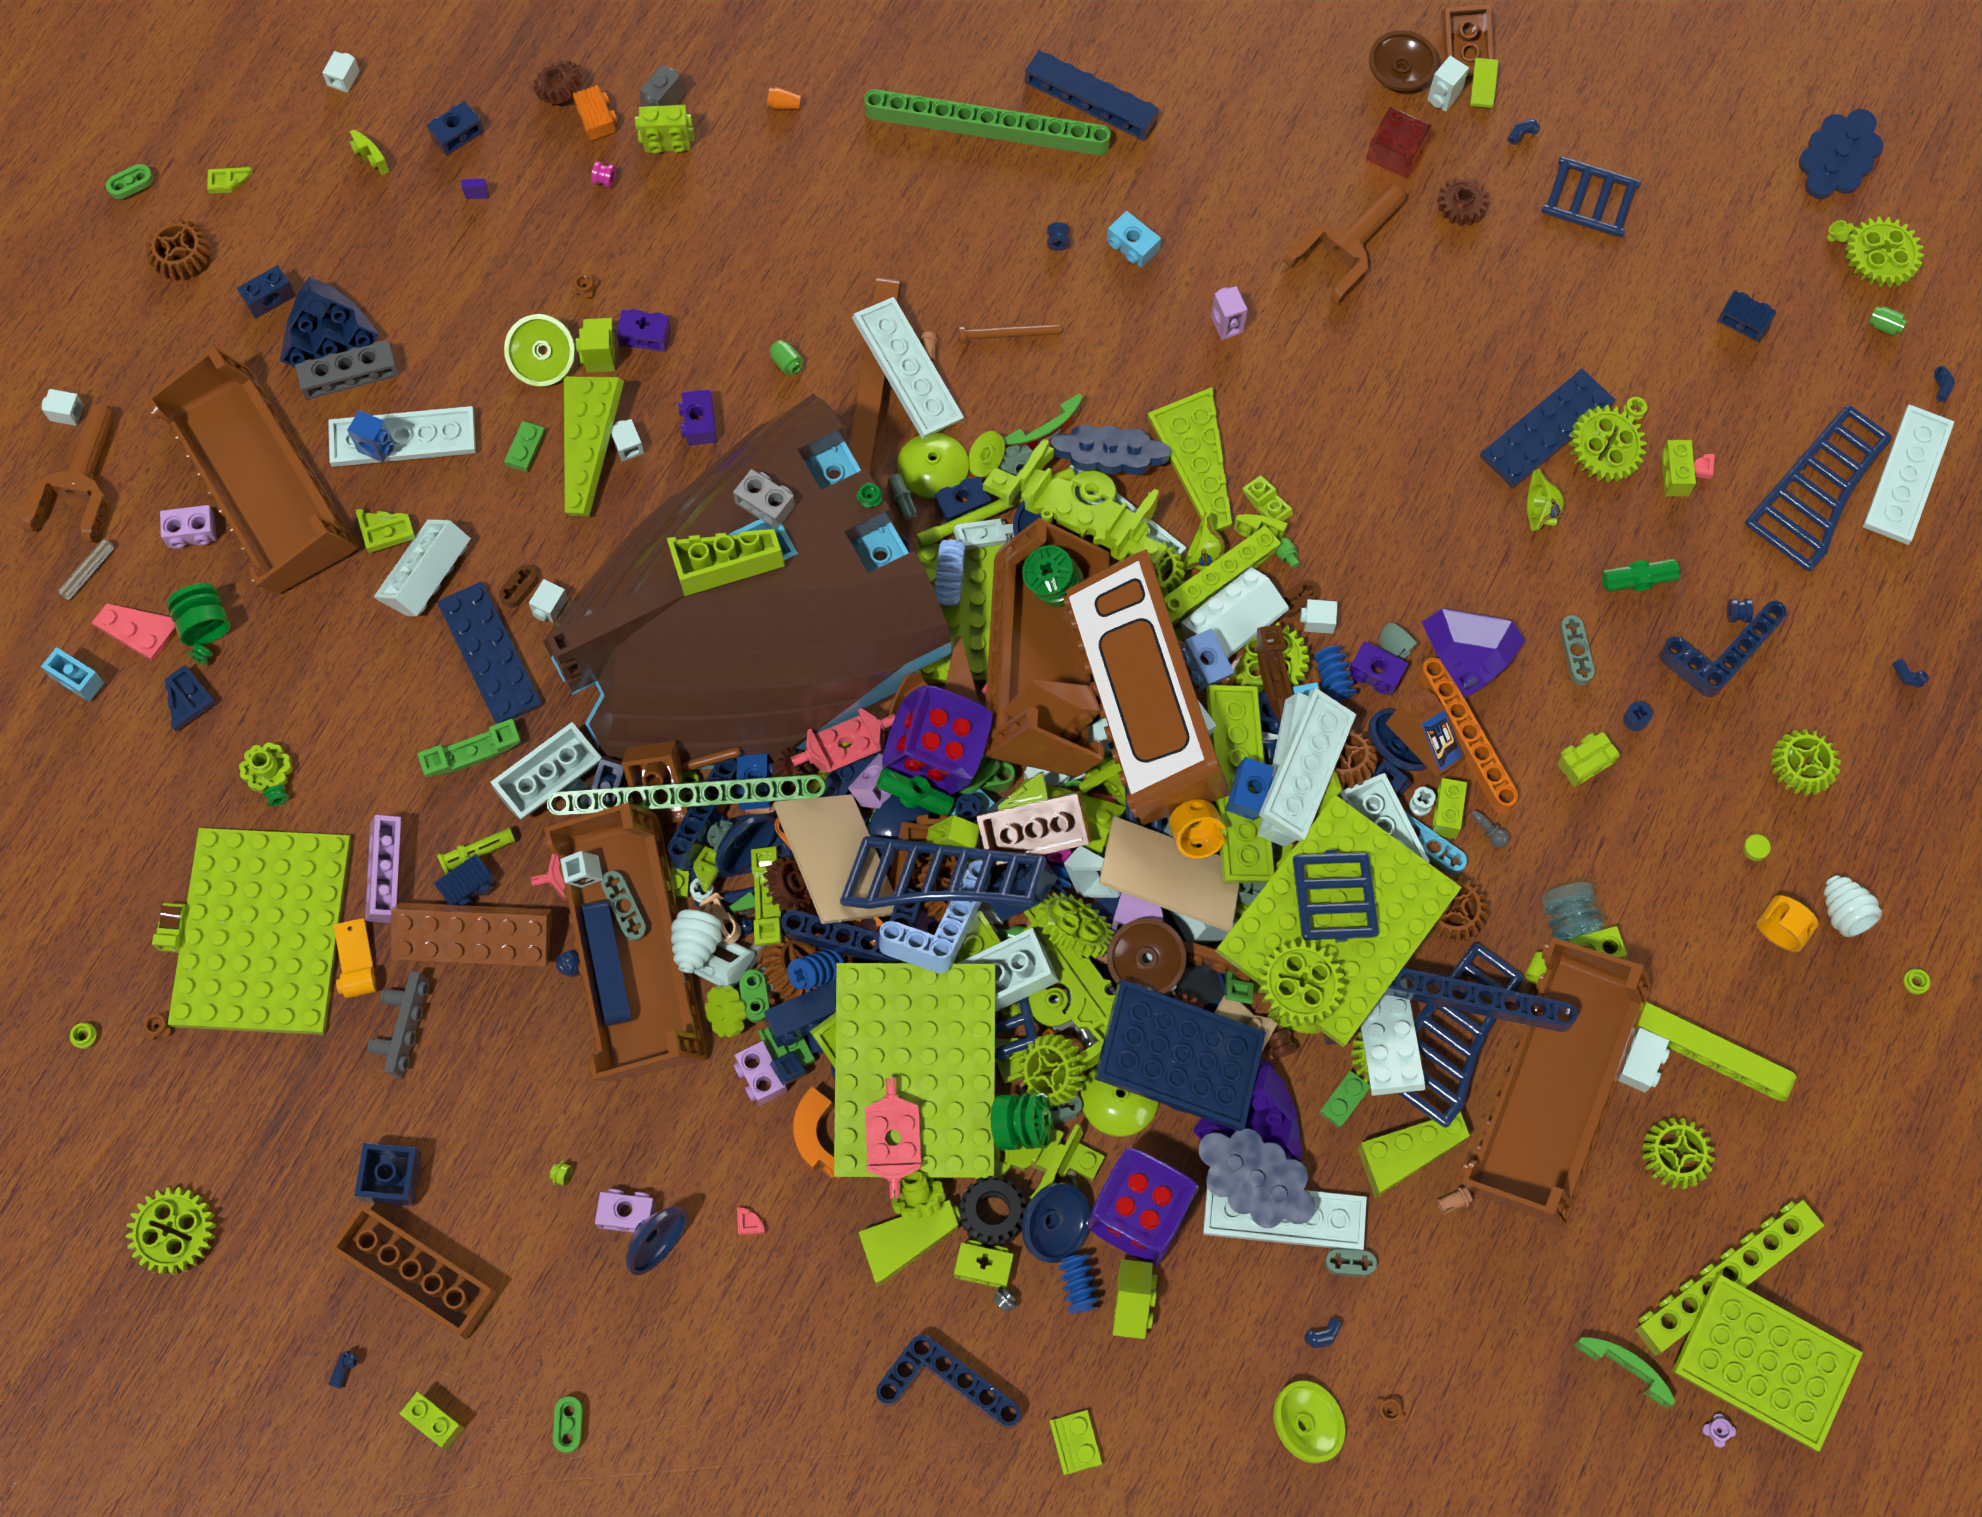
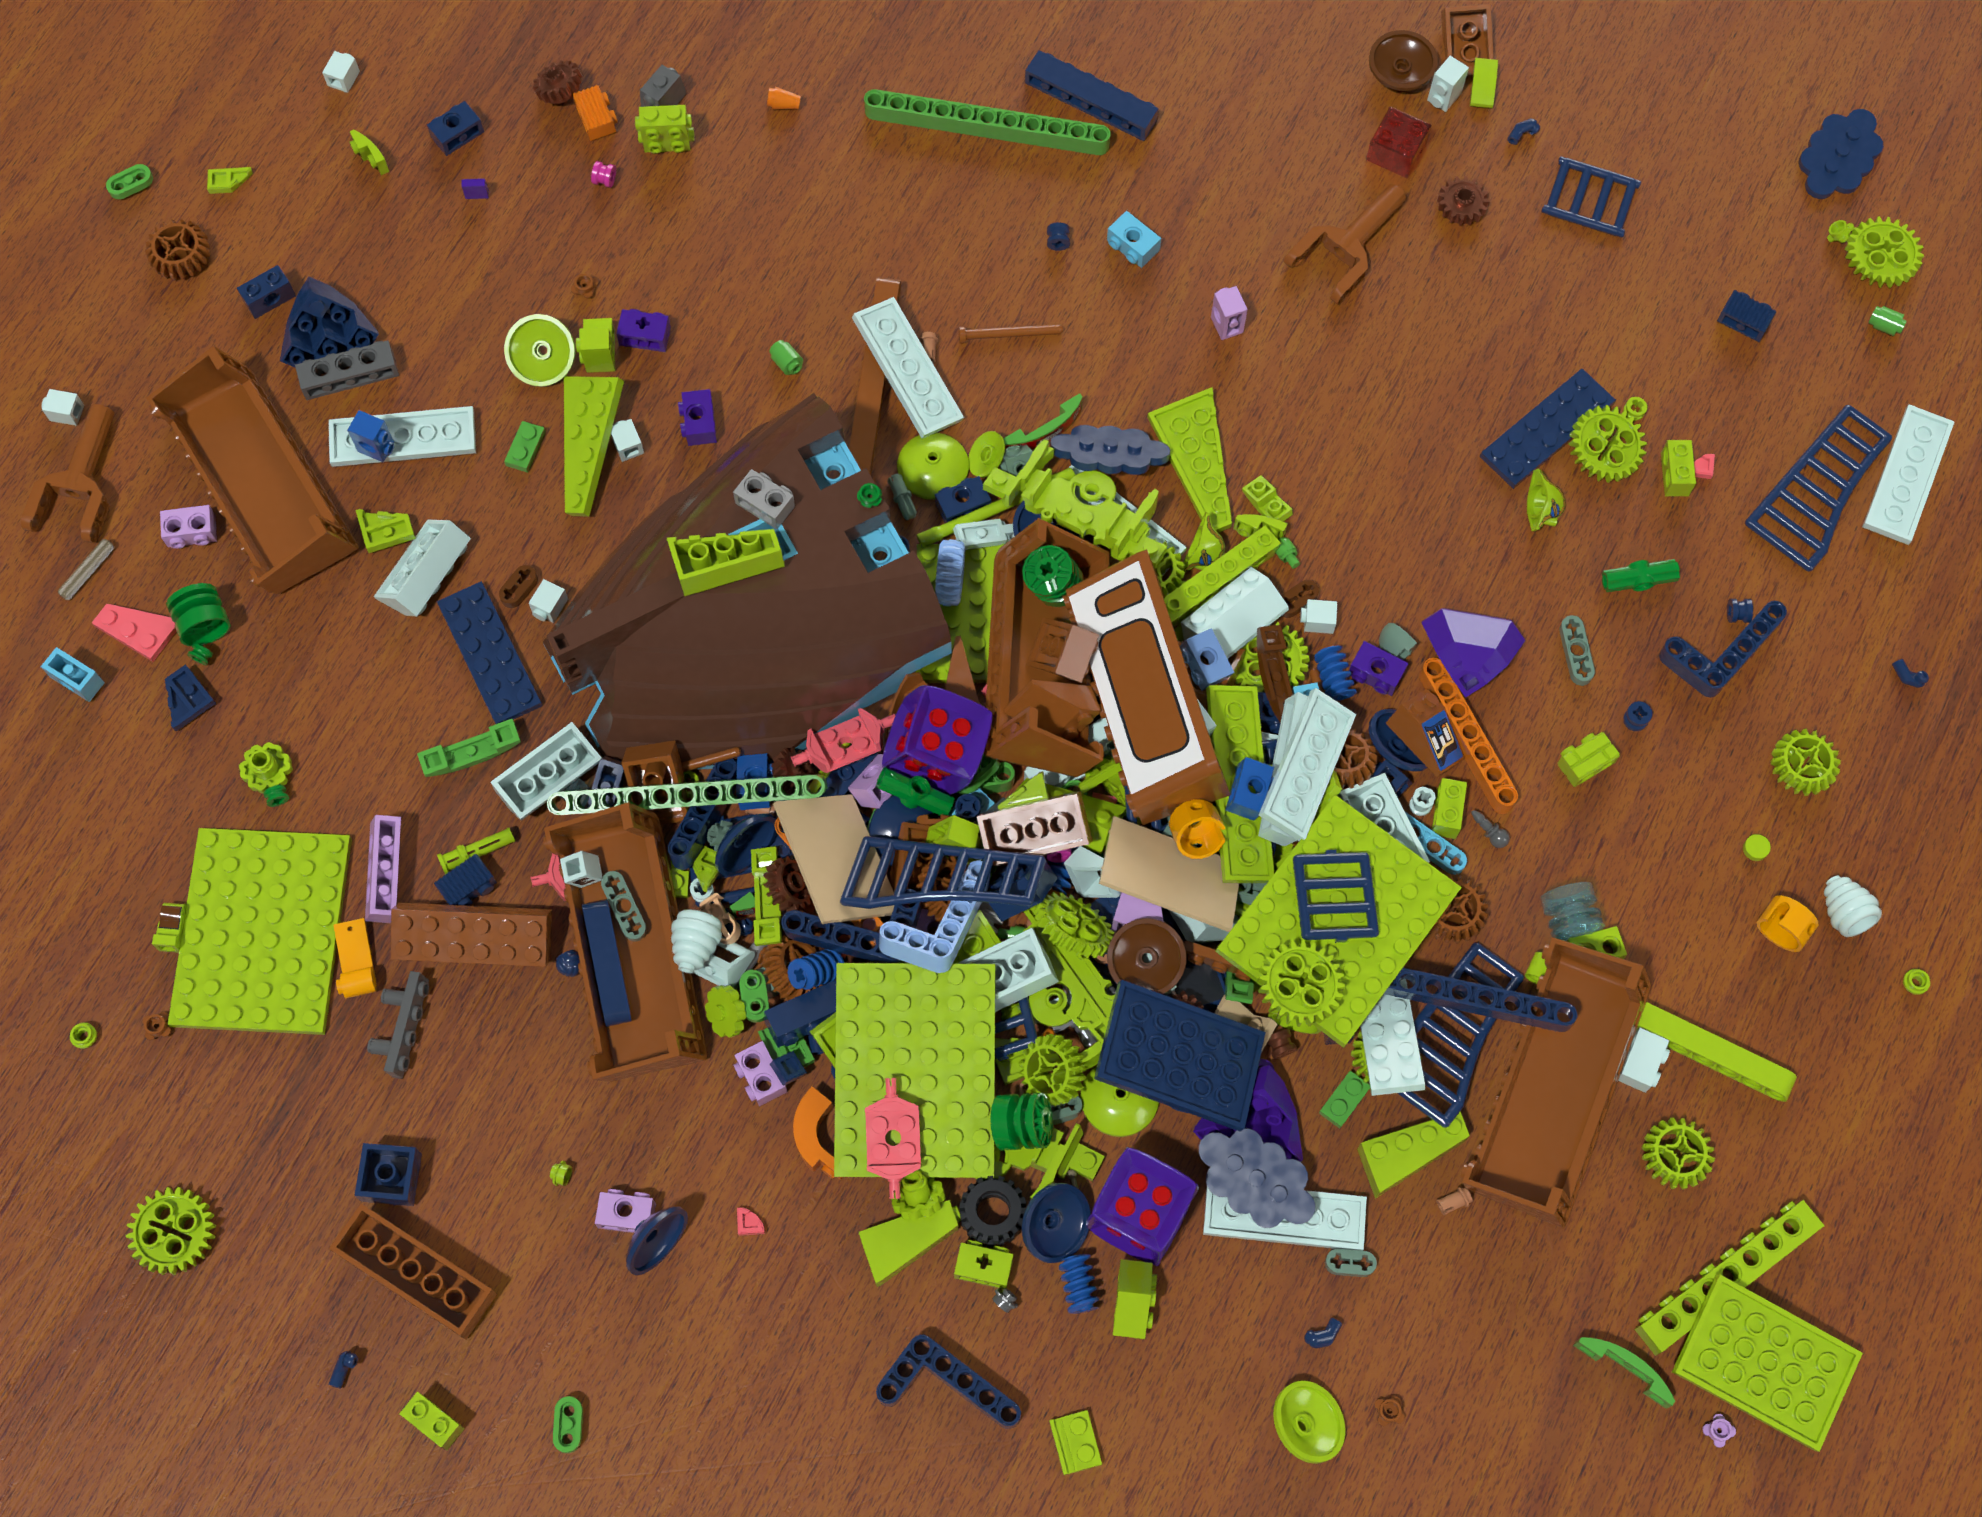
dark blue arm [1934,366,1955,402] -> none
none -> dark orange slope [1026,617,1099,683]

